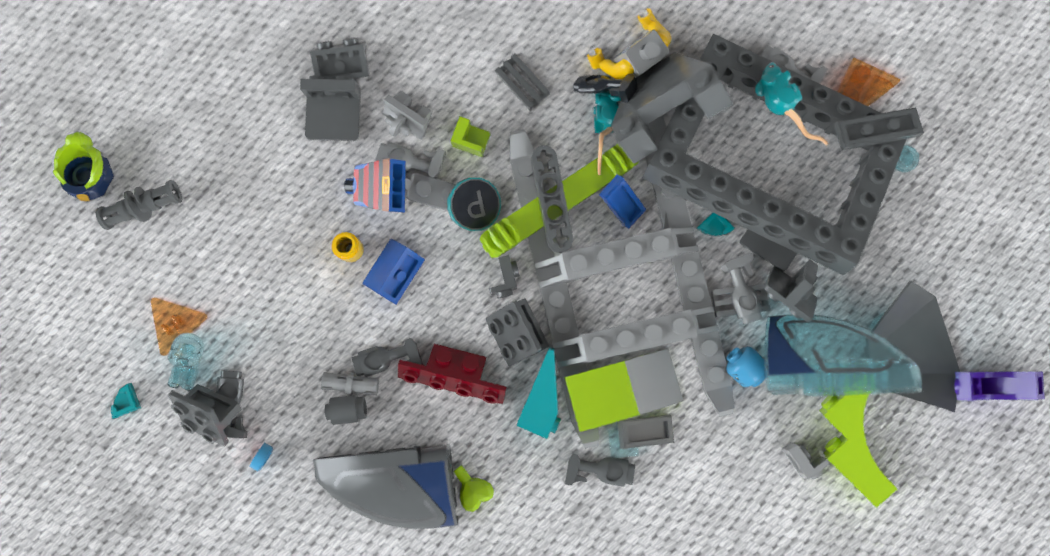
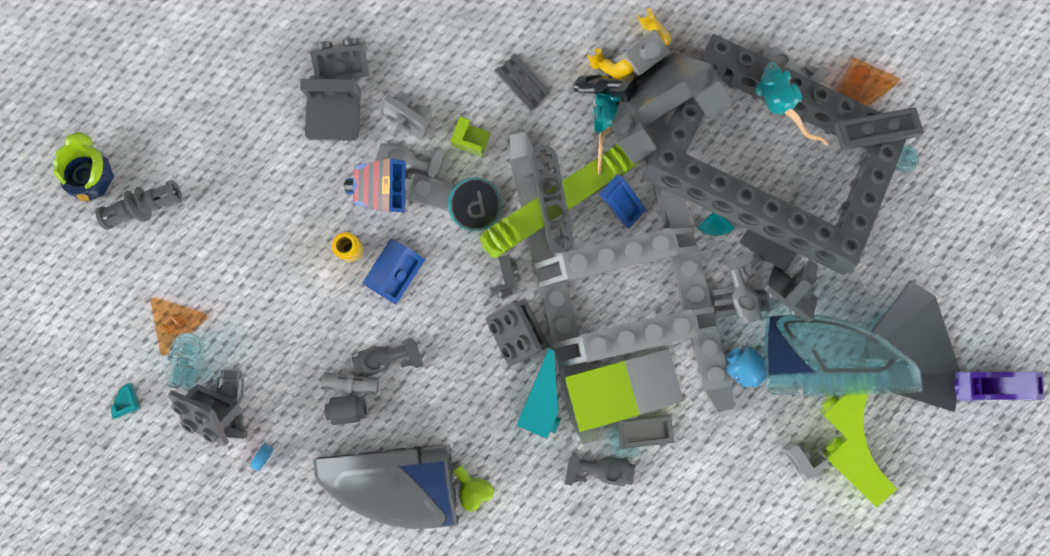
dark red bracket [398,344,507,404] -> none

